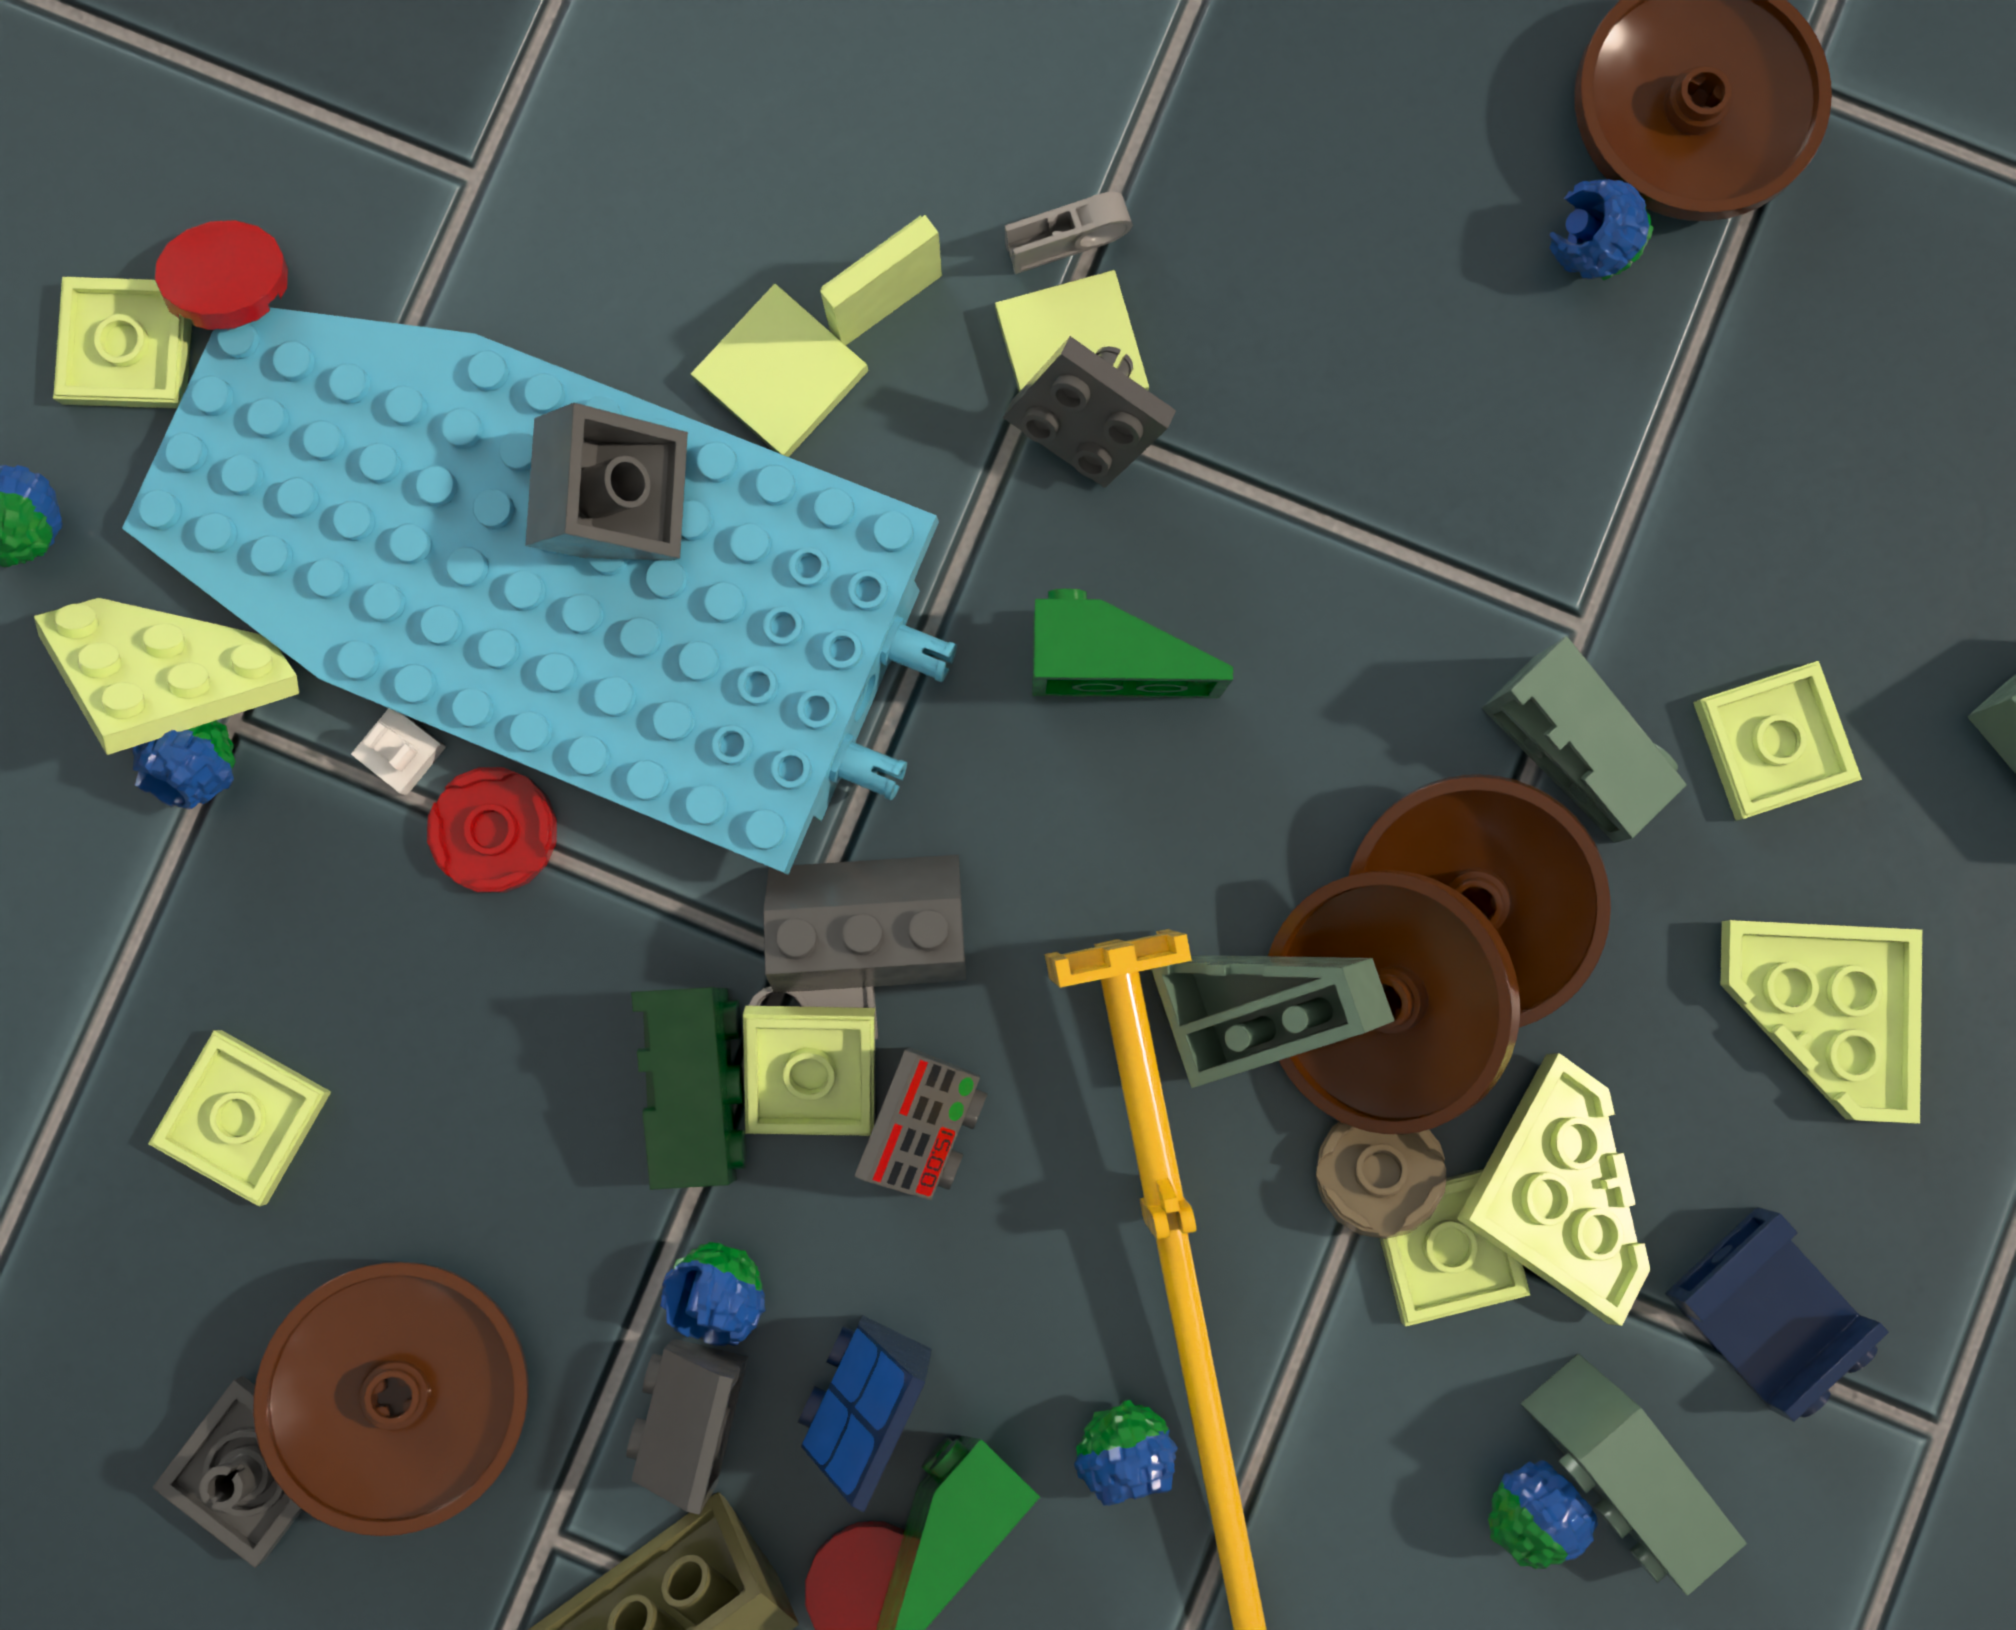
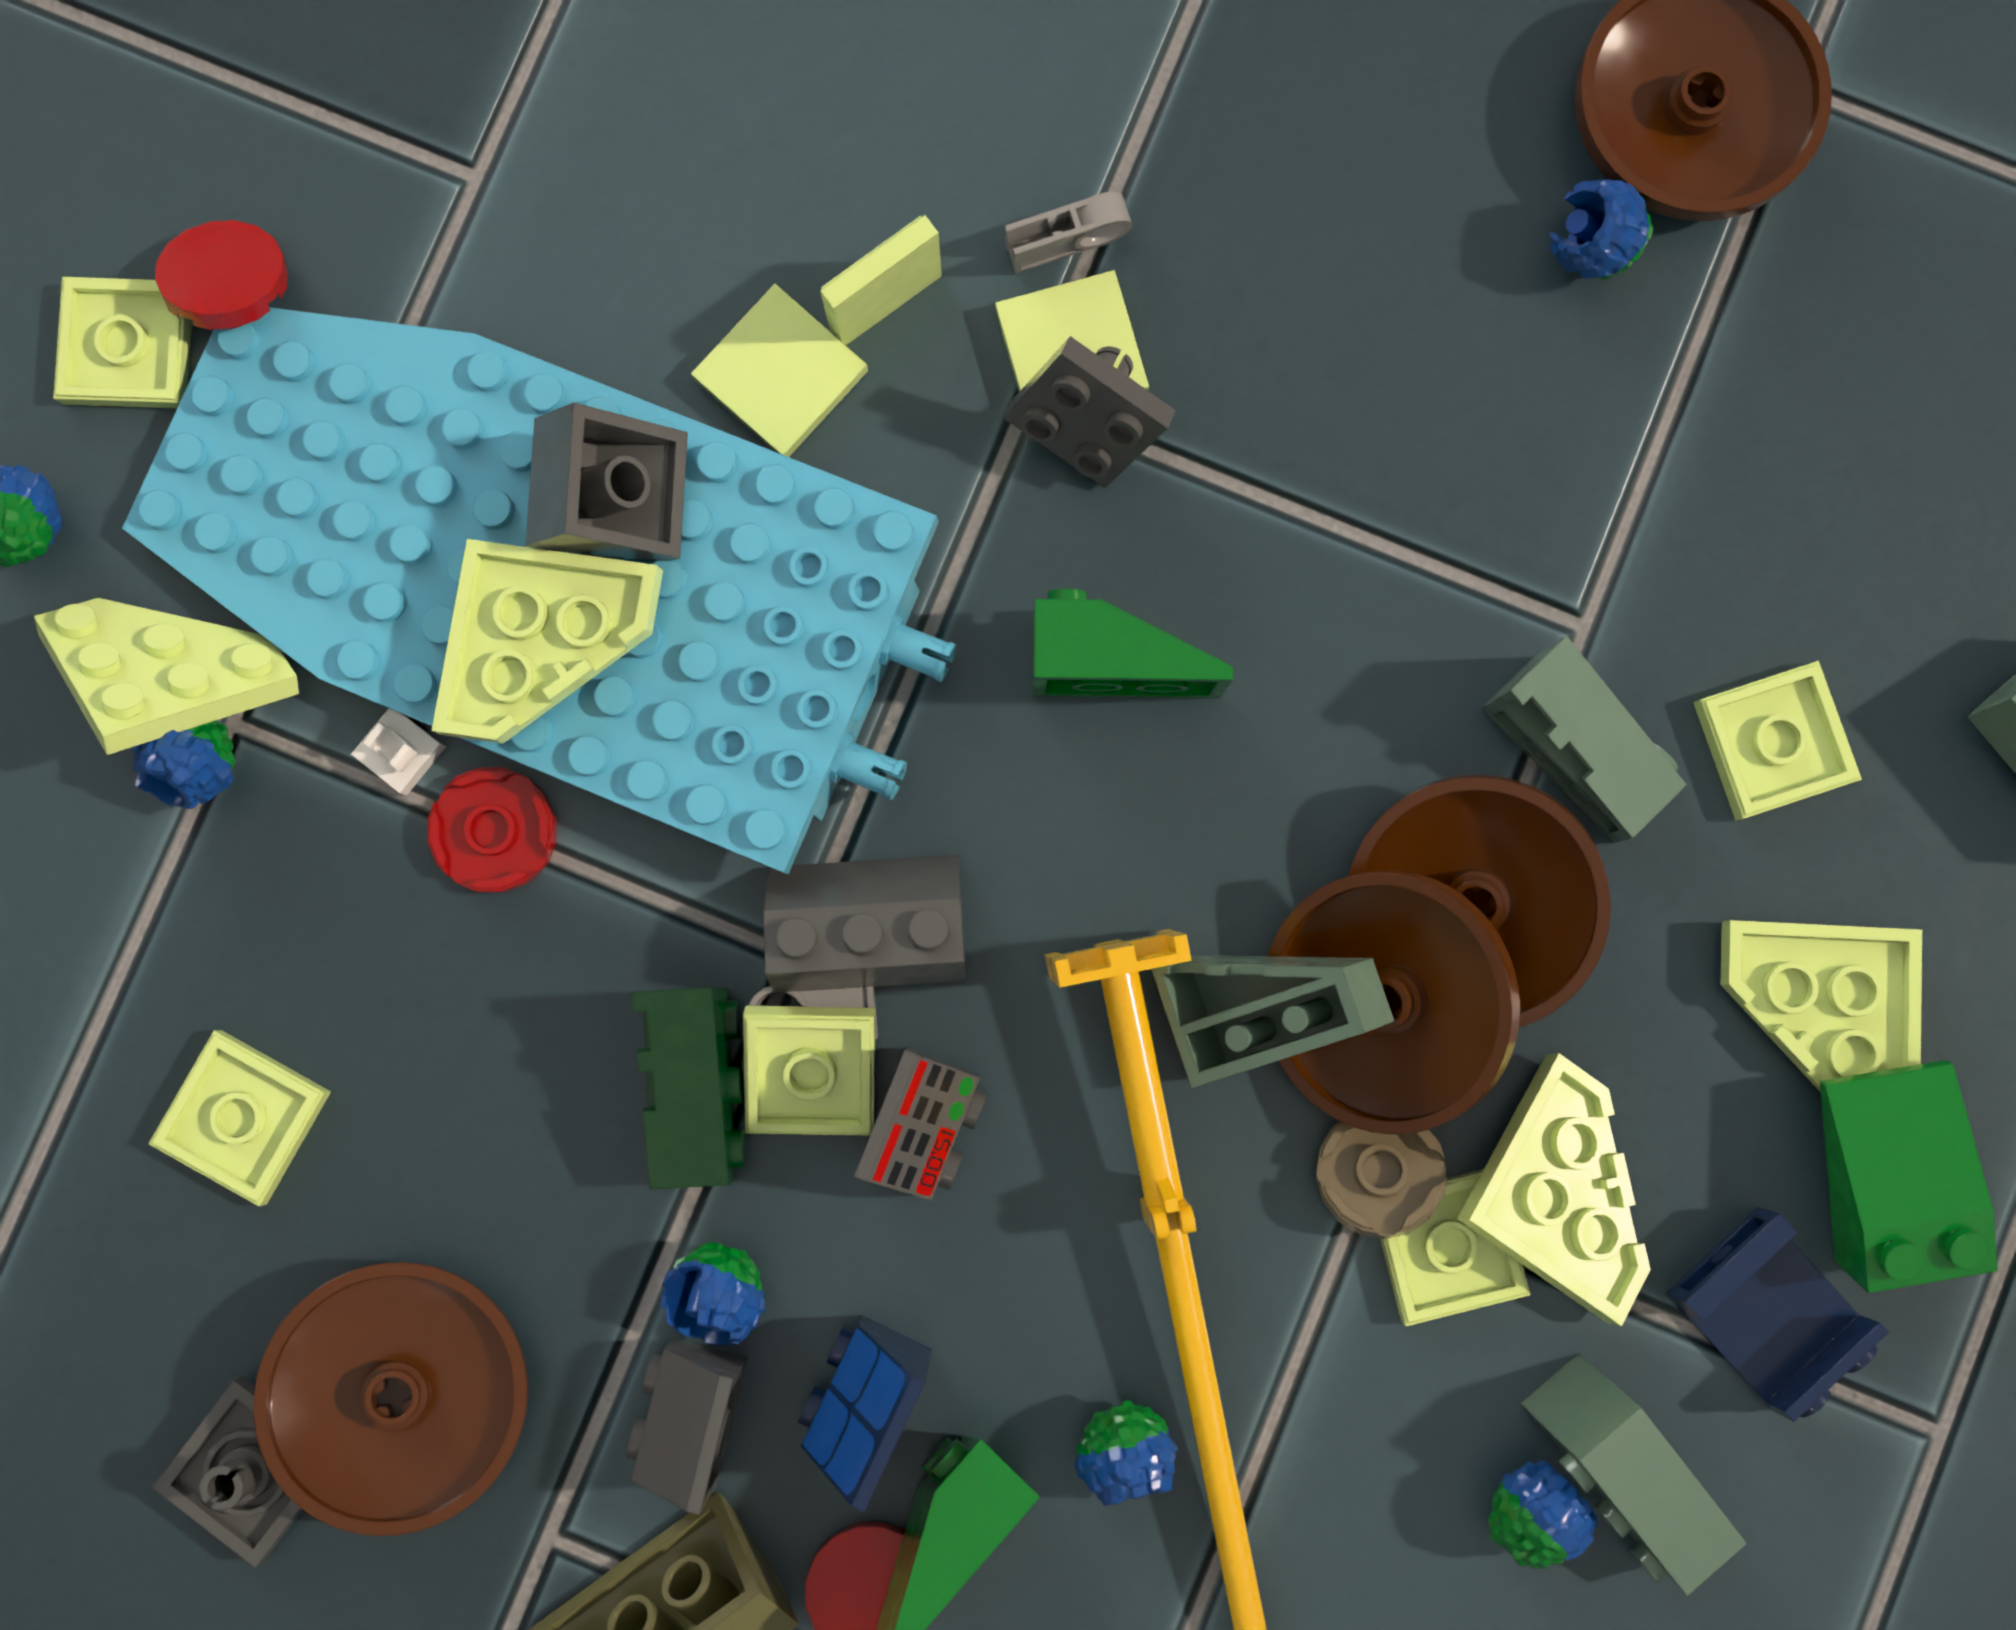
none -> yellowish green plate [431,539,663,744]
none -> green slope [1820,1060,1998,1293]

